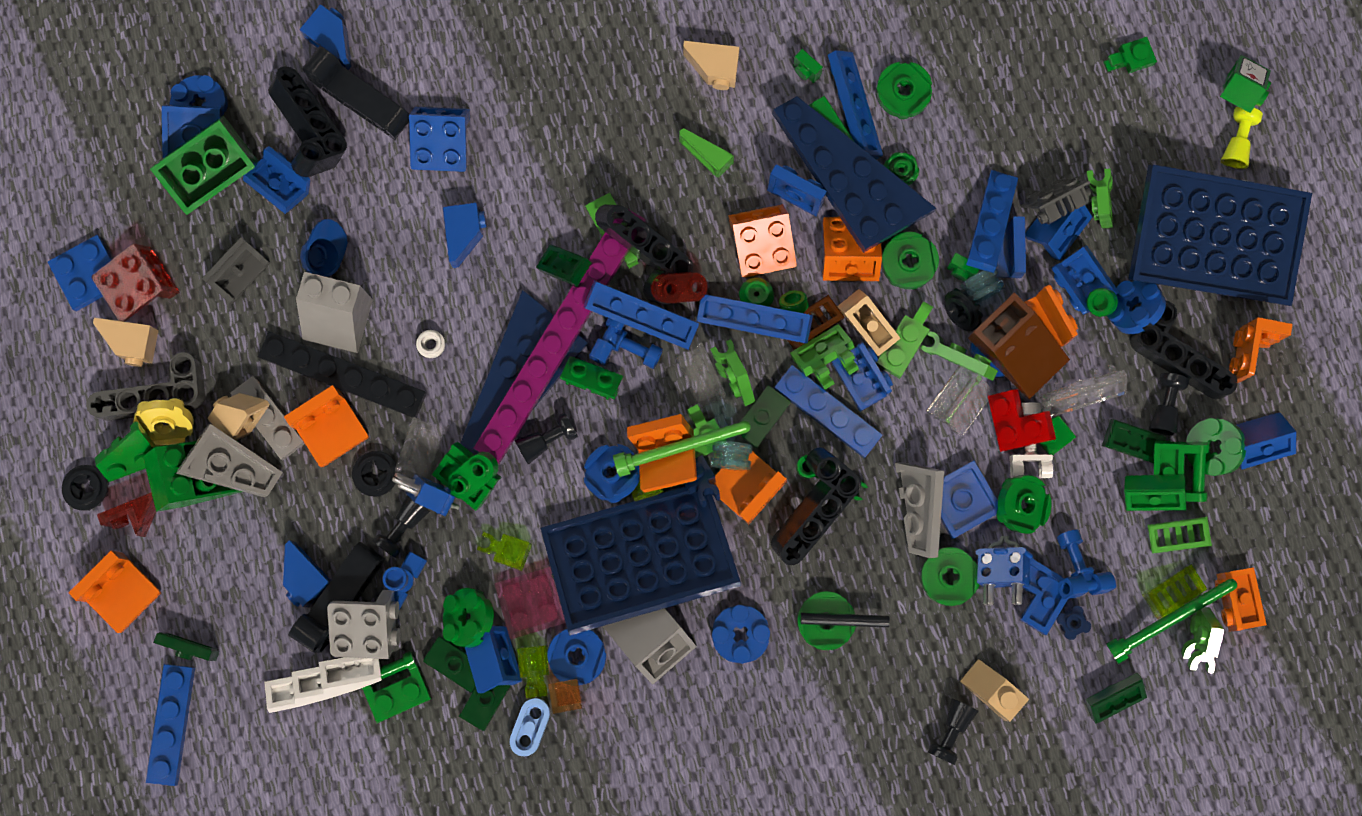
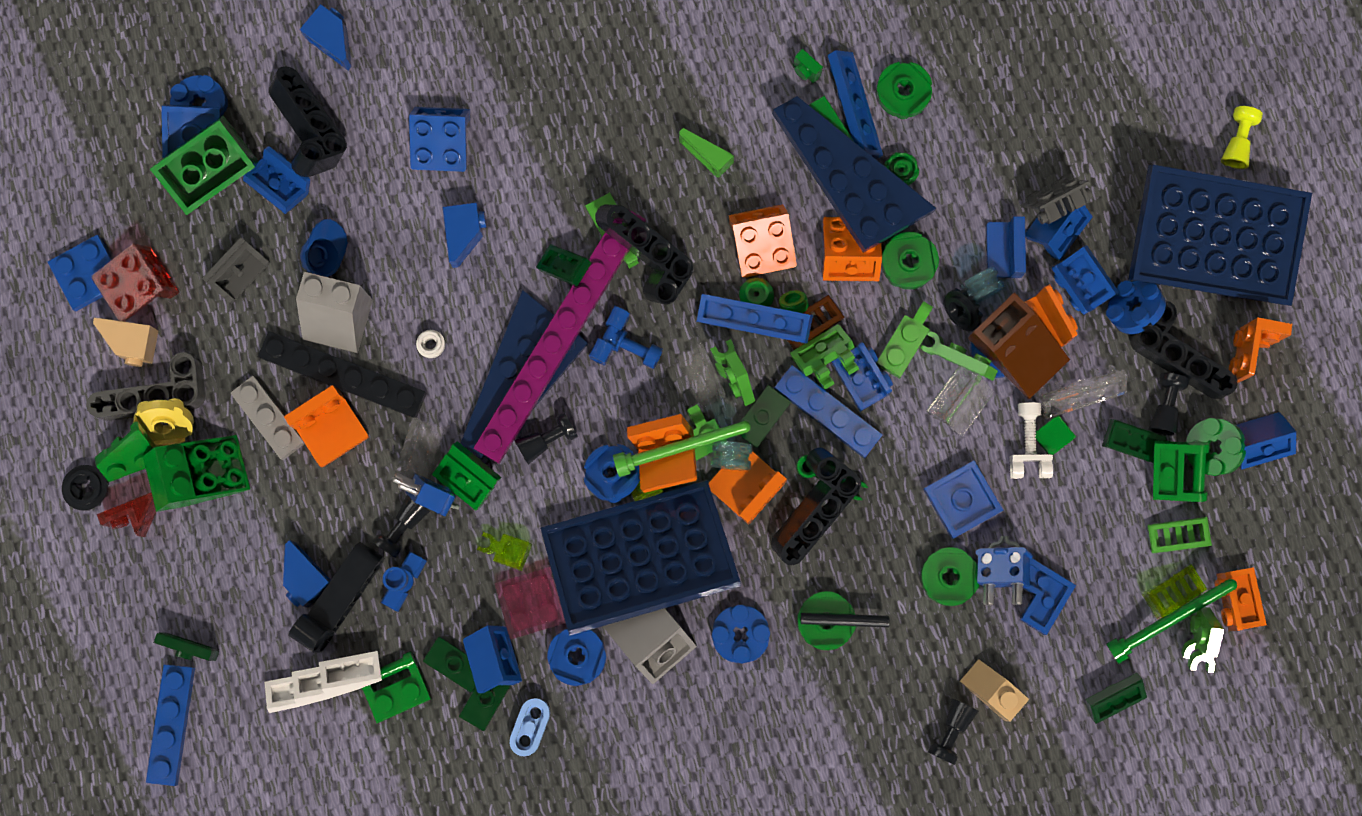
orange bracket [68,550,161,633] -> none
light grey wing [176,424,283,497] -> none
tan slope [208,393,270,441] -> none
black beam [302,46,409,140] -> none
light grey bracket [327,590,401,659] -> none
black gear [352,451,399,497] -> none
green plate [443,588,494,648] -> none
green plate [448,452,498,499] -> none
clear neon green plate [517,646,549,698] -> none
clear orange panel [548,679,584,714] -> none
green hinge [560,356,623,400] -> none
blue plate [583,280,699,350] -> none
clear red plate [651,272,708,303] -> none
tan slope [683,41,740,90] -> none
dark blue plate [684,455,720,507] -> none
blue plate [767,164,826,217] -> none
tan slope [837,289,901,356] -> none
light grey wing [895,462,944,558] -> none
green plate [947,253,979,281] -> none
blue plate [966,170,1018,273] -> none
red plate [988,389,1056,452] -> none
green plate [996,475,1052,534] -> none
dark blue plate [1056,606,1091,640] -> none
blue bar [1057,530,1116,599] -> none
bright green plate [1087,168,1113,228] -> none
green tile [1087,288,1118,317] -> none
green plate [1103,37,1157,74] -> none
green slope [1124,475,1186,511] -> none
green brick [1220,55,1272,113] -> none

